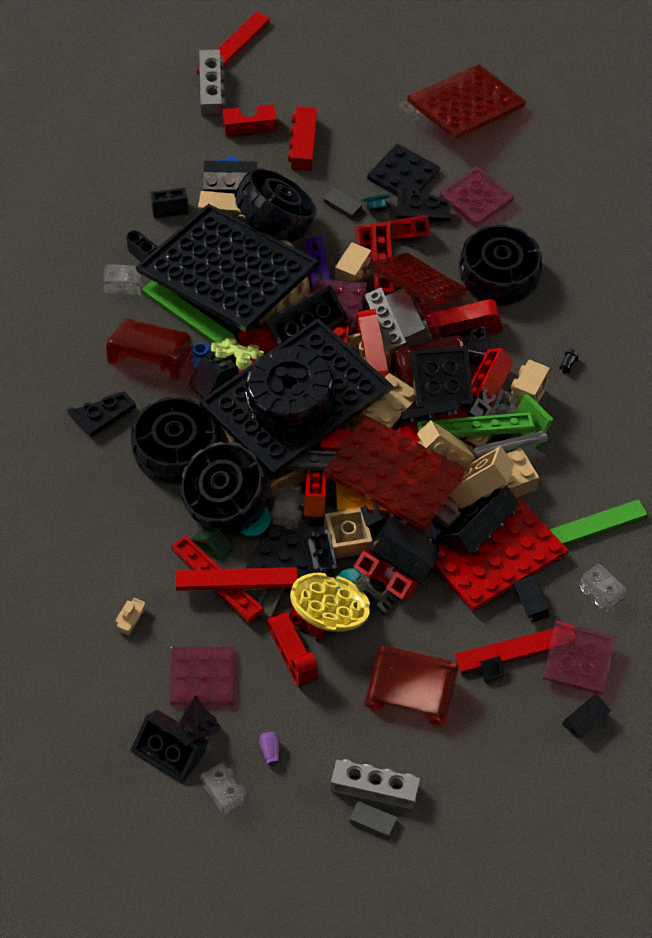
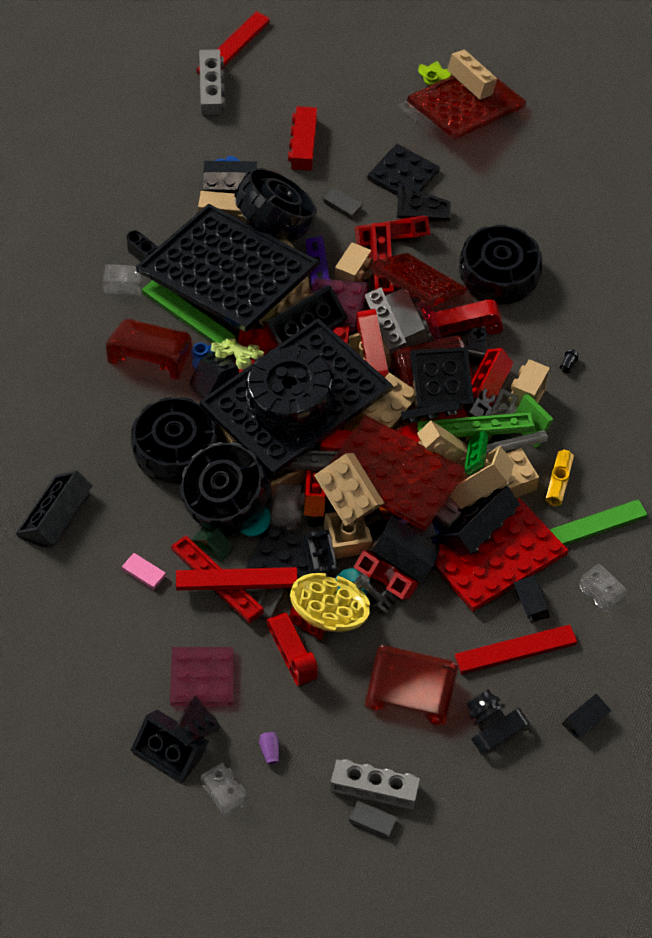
black wing [67,391,136,437] -> none
tan piece [115,598,146,636] -> none
black hinge [150,188,189,218] -> none
red arch [222,104,277,136] -> none
teal piece [361,194,392,209] -> none
clear pink plate [439,166,514,227] -> none
black tile [479,656,505,681] -> none
clear pink plate [542,621,615,695] -> none
none -> black slope [15,470,93,547]
none -> bright pink tile [122,553,166,590]
none -> tan brick [314,453,385,526]
none -> lime plate [418,61,451,86]
none -> tan brick [448,49,497,99]
none -> green tile [464,430,489,476]
none -> black beam [466,689,530,755]
none -> yellow piece [545,449,574,506]

